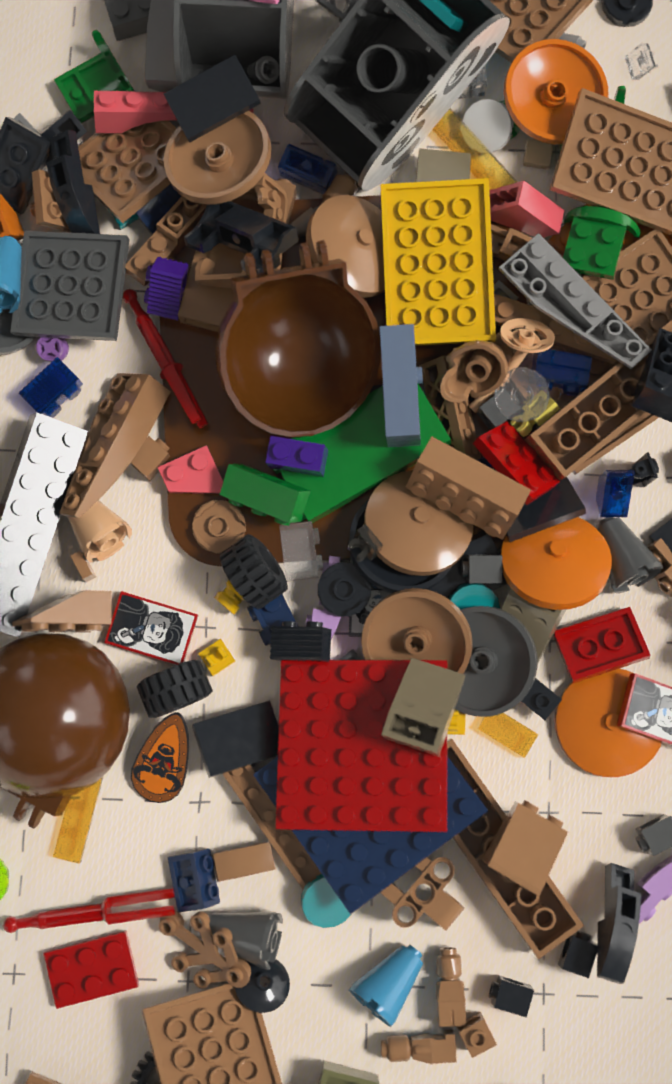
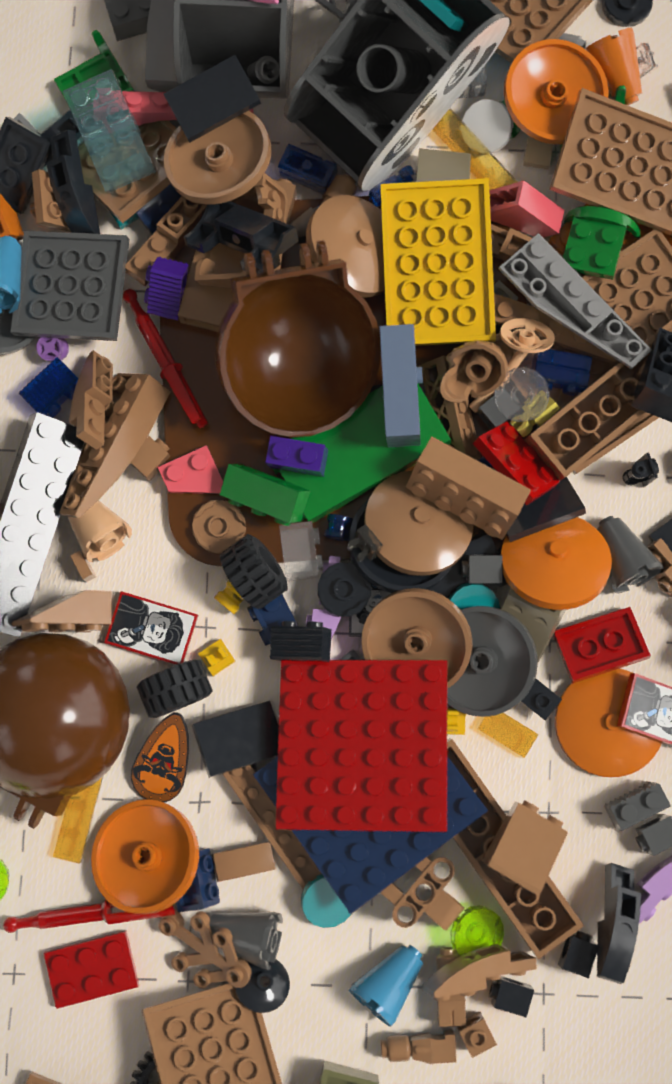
dark tan slope [381,658,466,757] -> none
clear blue slope [596,470,635,517] -> none
none -> clear light blue plate [63,69,156,193]
none -> medium nougat slope [69,350,113,450]
none -> orange dish [91,799,199,914]
none -> wheel [323,514,353,541]
none -> clear blue arm [368,165,416,207]
none -> medium nougat slope [422,944,536,1001]
none -> clear neon green tile [450,905,504,956]
none -> orange cone [586,28,642,106]
none -> dark grey brick [604,781,671,831]

